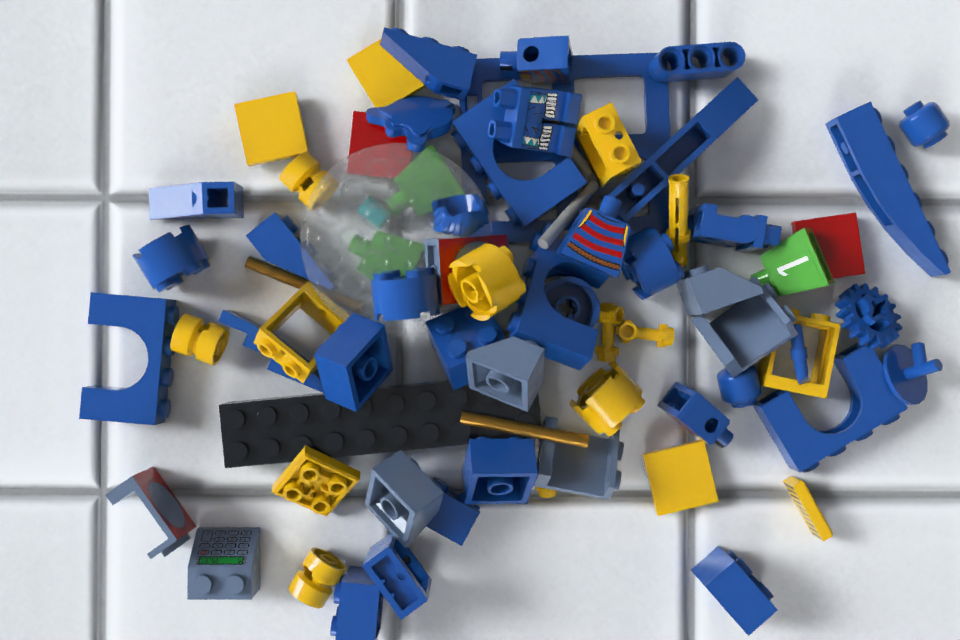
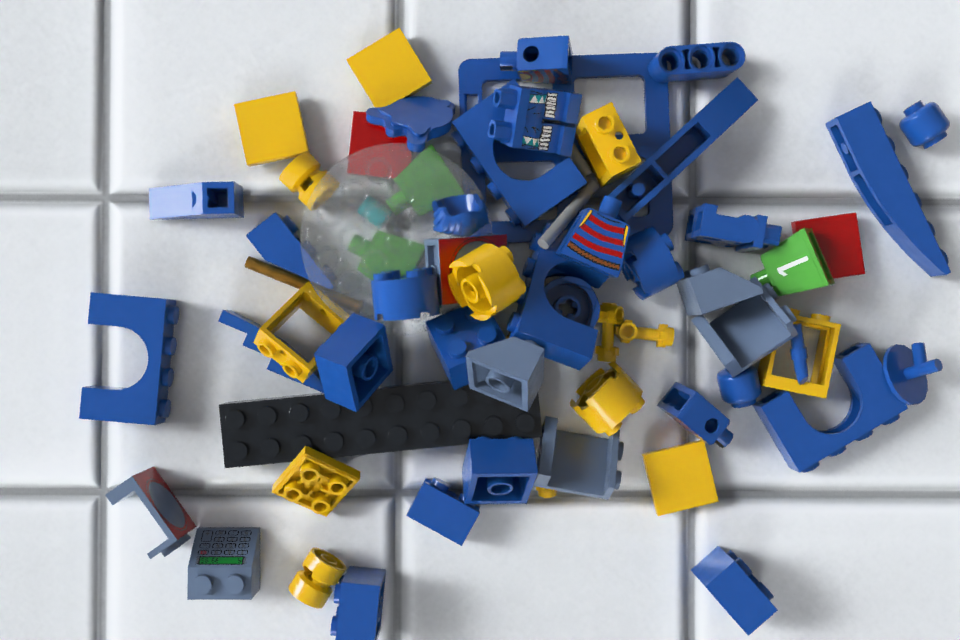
blue brick [133,225,210,292] -> none
yellow wheel [170,313,230,366] -> none
blue window [362,533,432,620] -> none
sand blue slope [365,450,444,548] -> none
blue slope [380,27,477,101] -> none
pearl gold bar [460,411,589,448] -> none
yellow pin [666,174,691,267] -> none
yellow tile [783,476,833,542] -> none
blue gear [835,283,902,350] -> none

